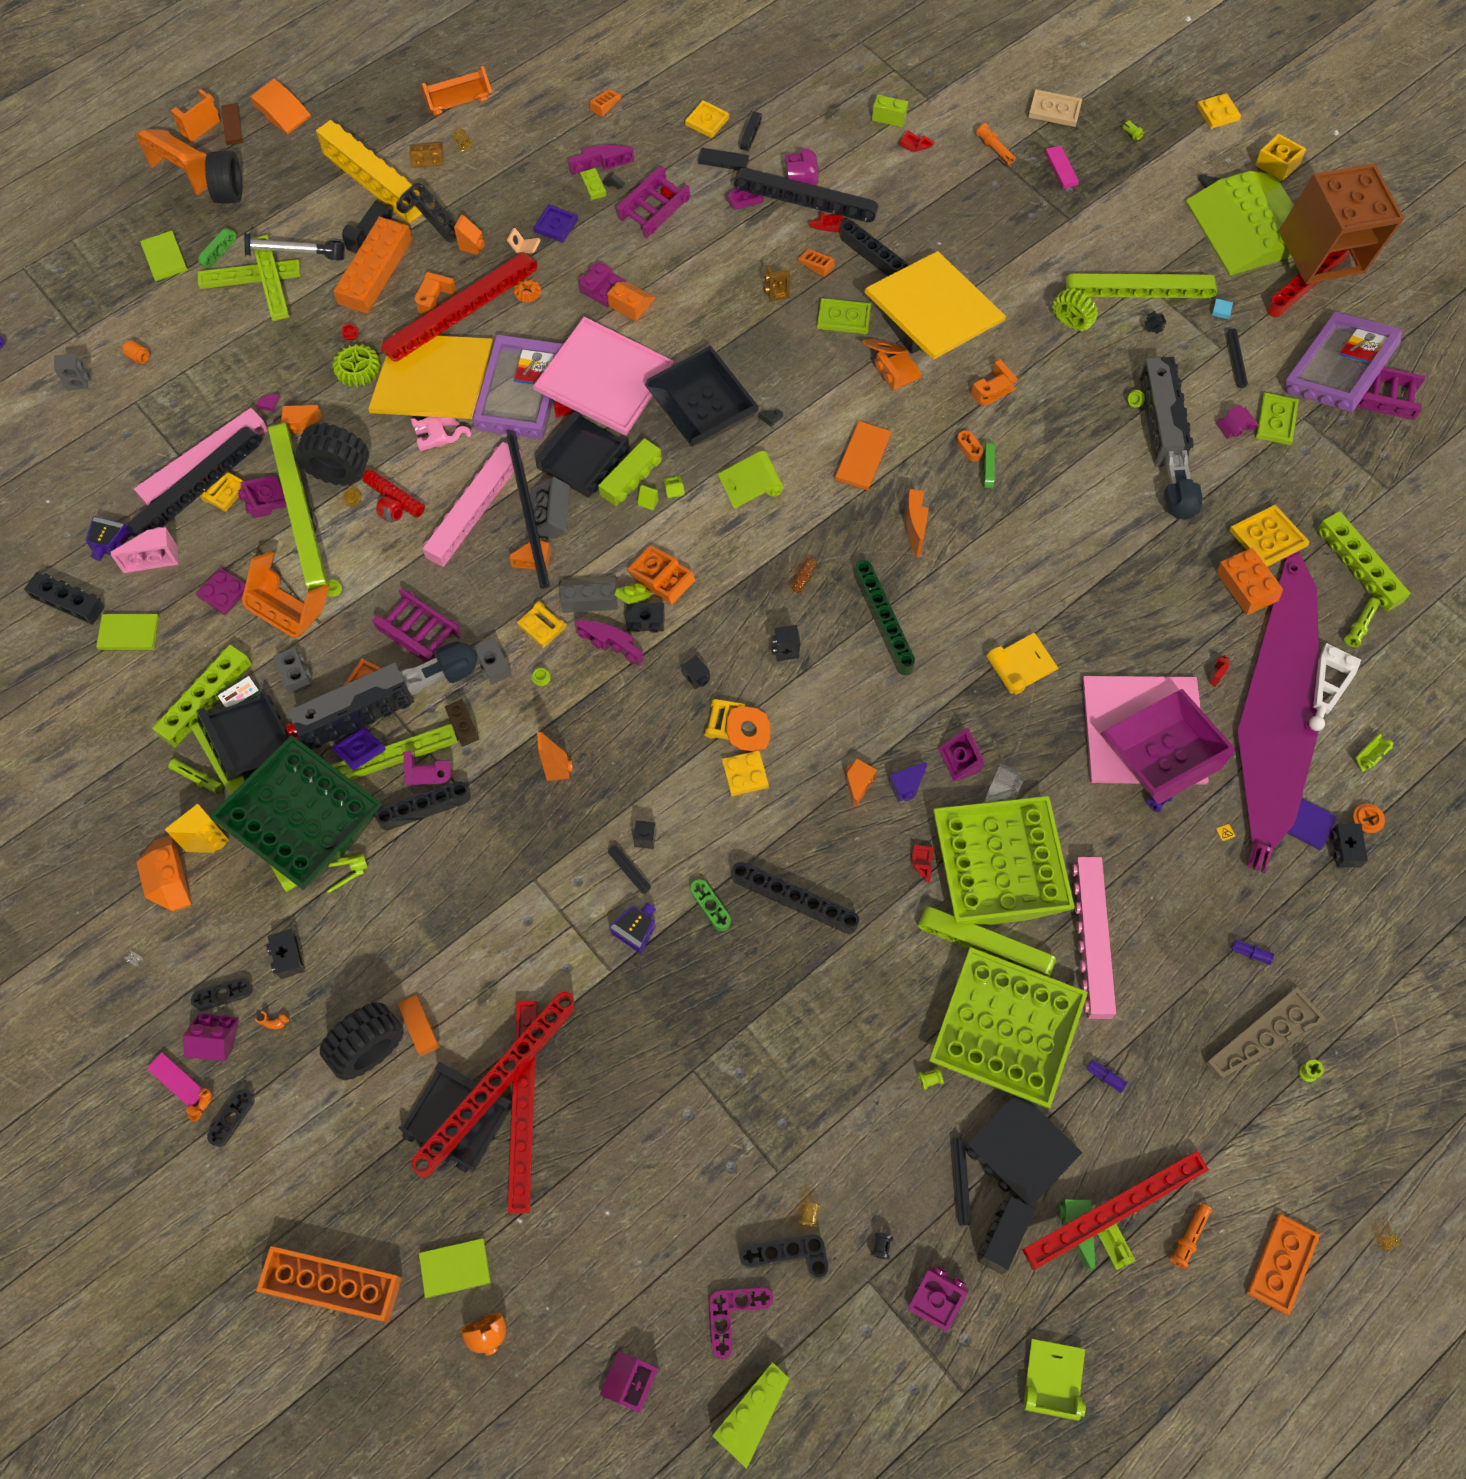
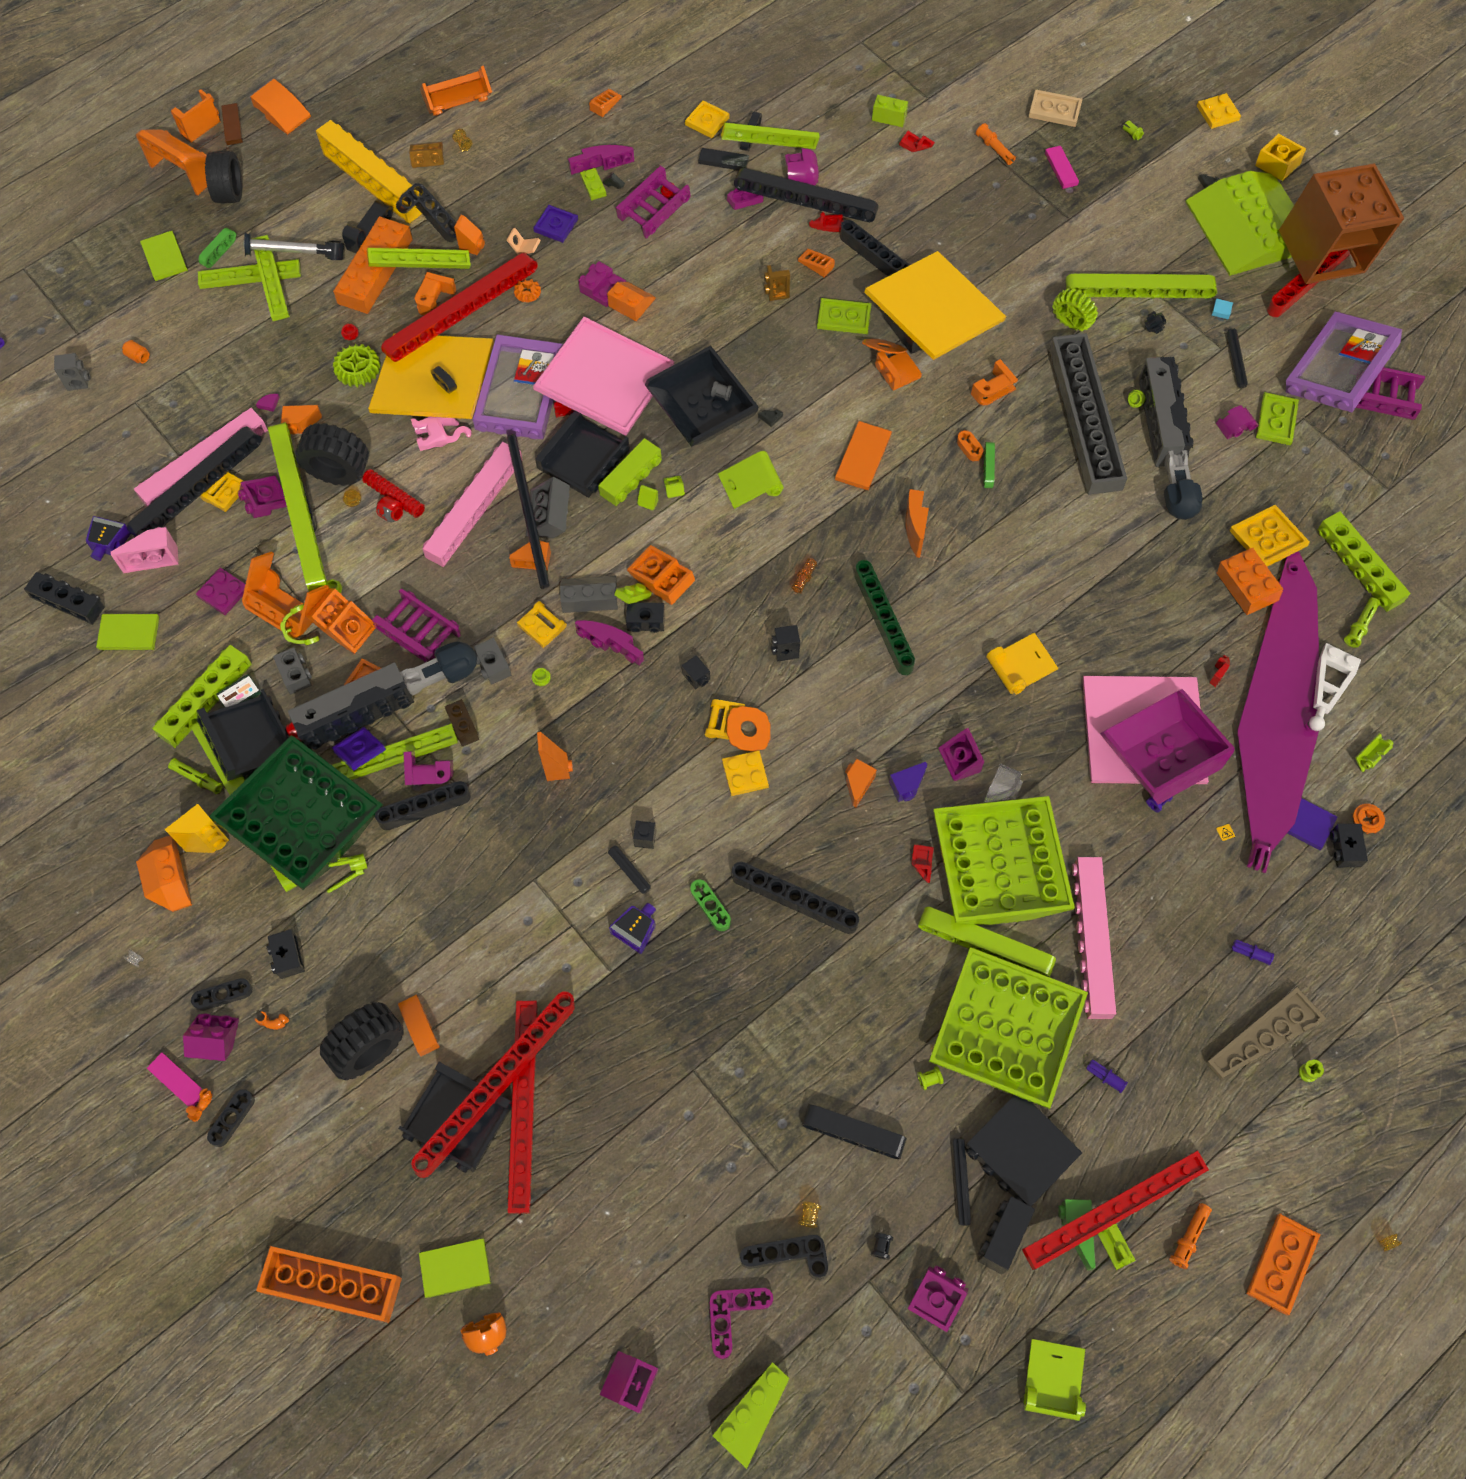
none -> lime piece [280,604,320,645]
none -> orange slope [306,588,375,654]
none -> lime plate [367,248,471,269]
none -> black beam [431,366,457,394]
none -> dark grey bush [711,381,732,401]
none -> lime plate [721,123,820,149]
none -> black beam [801,1104,907,1160]
none -> dark grey brick [1049,333,1127,495]

